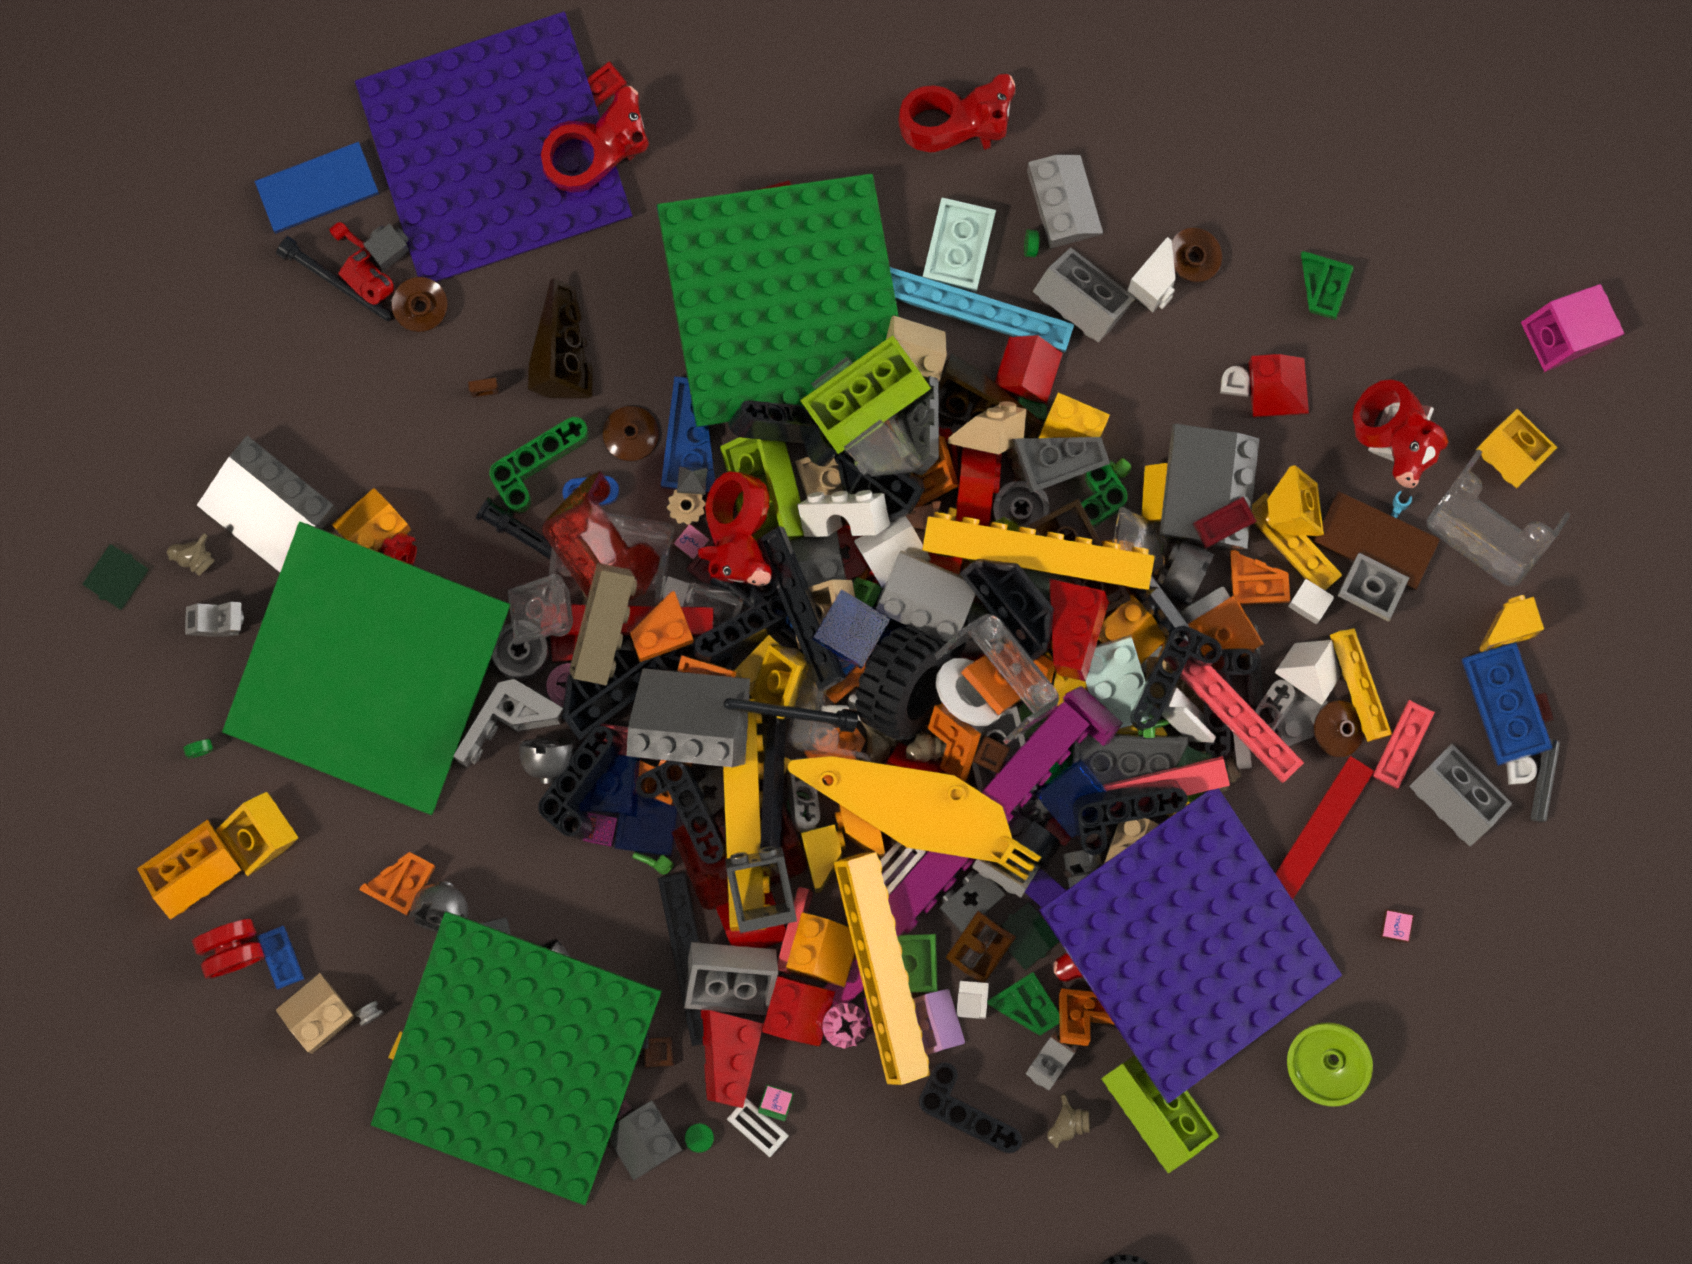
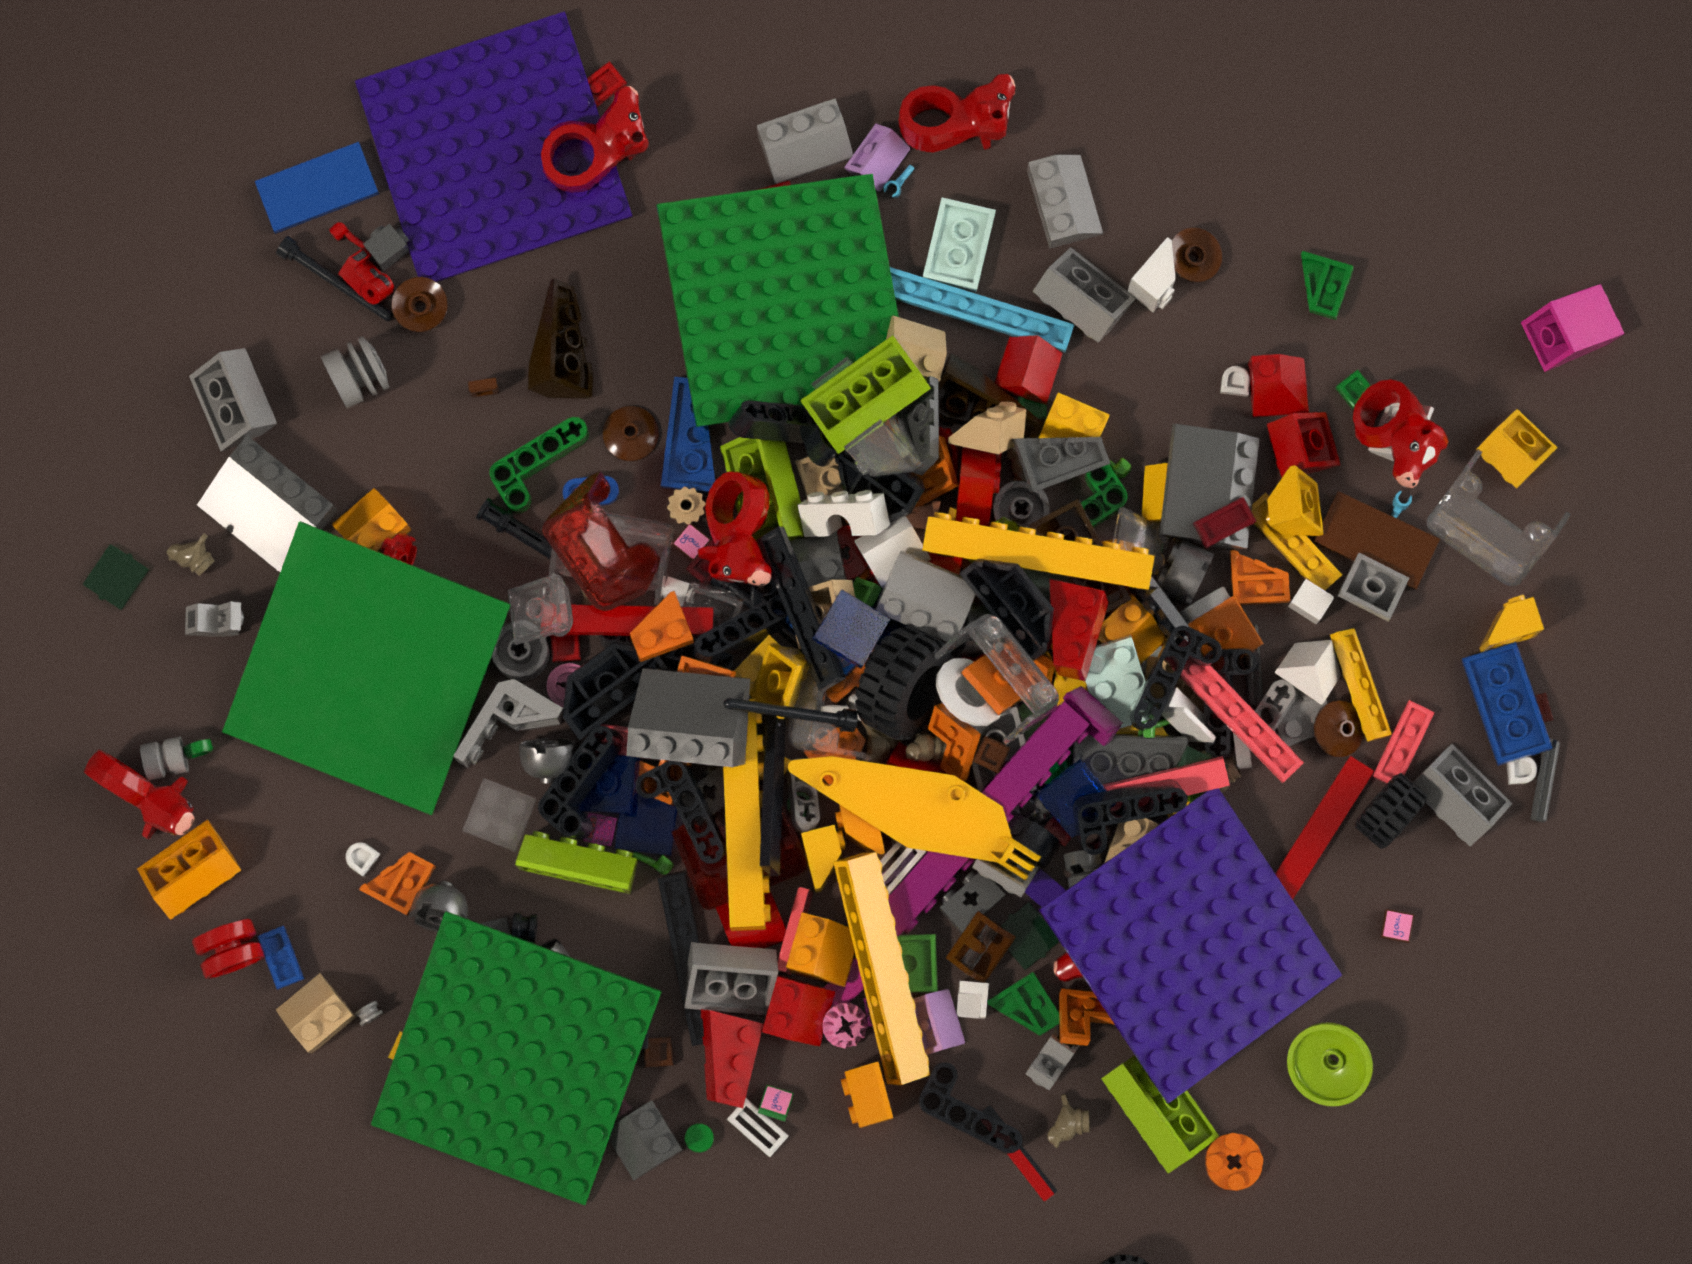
yellow slope [216,792,298,876] -> none
dark tan brick [569,563,637,685] -> none
dark grey slope [677,466,707,495] -> none
dark grey window [725,846,797,933] -> none
green tile [1024,229,1040,258] -> none
none -> red animal [84,749,195,839]
none -> light grey wheel [140,736,189,781]
none -> light grey slope [189,348,277,452]
none -> light grey wheel [320,335,390,409]
none -> white tile [346,843,381,877]
none -> clear plate [462,778,537,852]
none -> black wheel [512,913,538,943]
none -> lime slope [515,831,638,894]
none -> light grey slope [757,98,853,184]
none -> light orange slope [840,1062,893,1128]
none -> lavender panel [844,124,910,191]
none -> medium azure hand [884,165,915,199]
none -> red sticker [981,1105,1057,1201]
none -> orange plate [1205,1133,1264,1191]
none -> red slope [1267,412,1341,478]
none -> green tile [1335,370,1371,410]
none -> black tyre [1355,773,1427,849]

